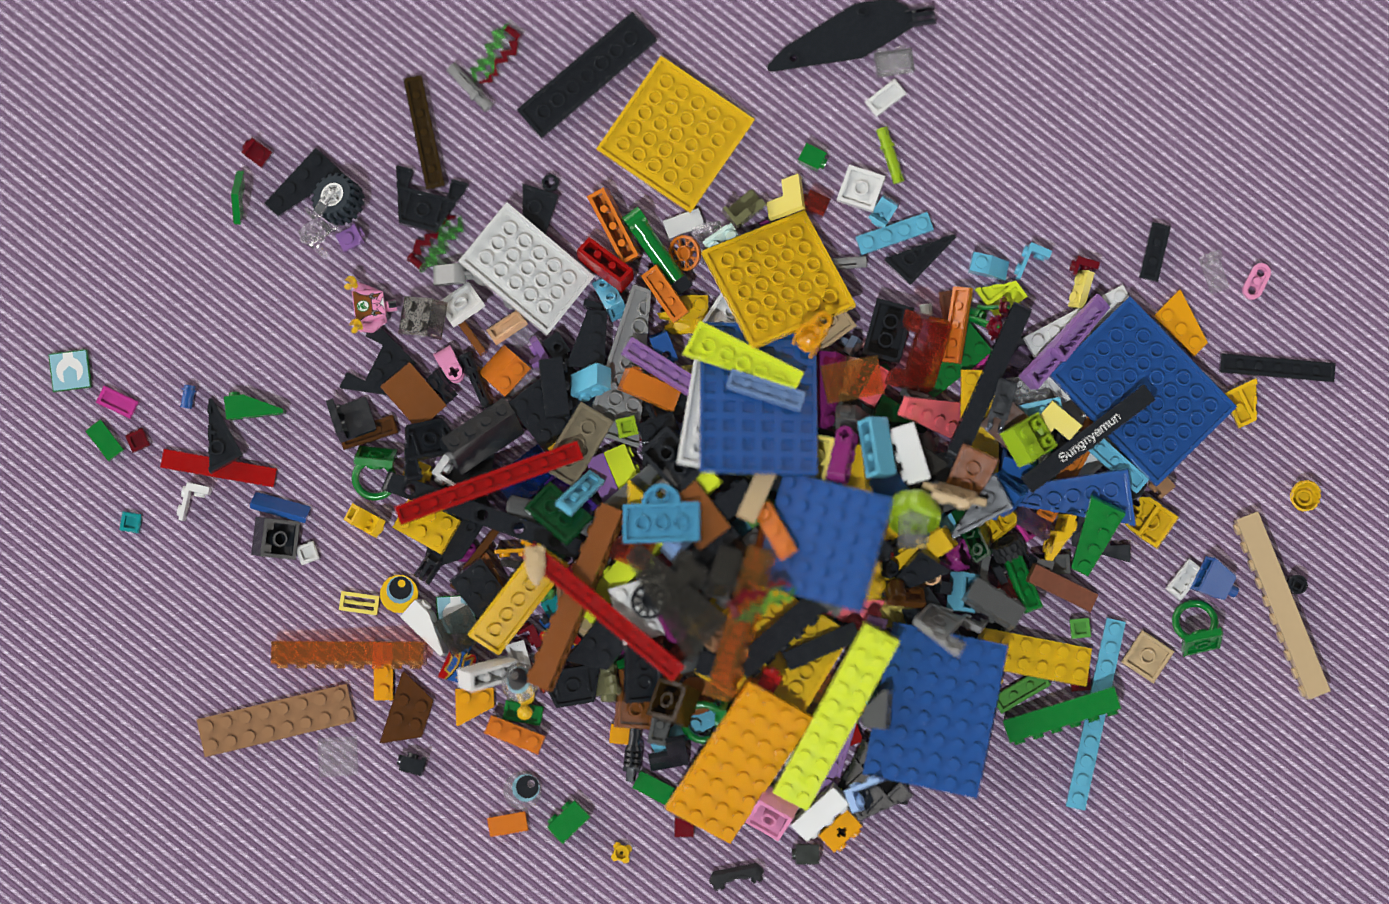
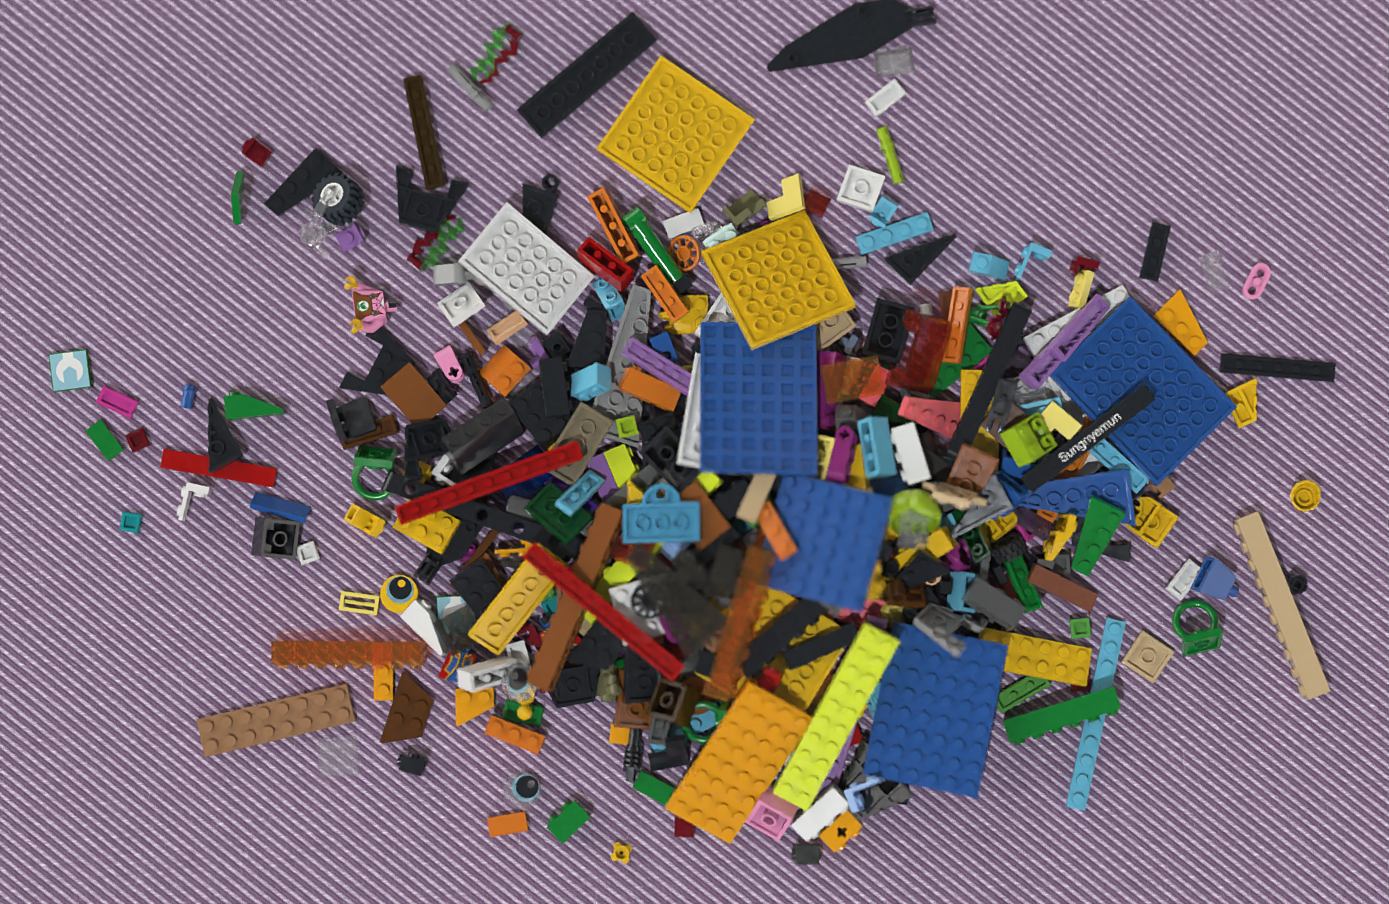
clear smoke brick [398,296,448,340] -> none
tan plate [524,546,545,586] -> none
neon yellow wing [682,321,804,389] -> none
black piece [709,863,764,891] -> none
medium blue plate [726,369,806,412] -> none
piece [726,578,795,623] -> none
light orange piece [792,311,832,359] -> none
green brick [797,143,828,173] -> none
dark grey slope [860,690,893,729] -> none

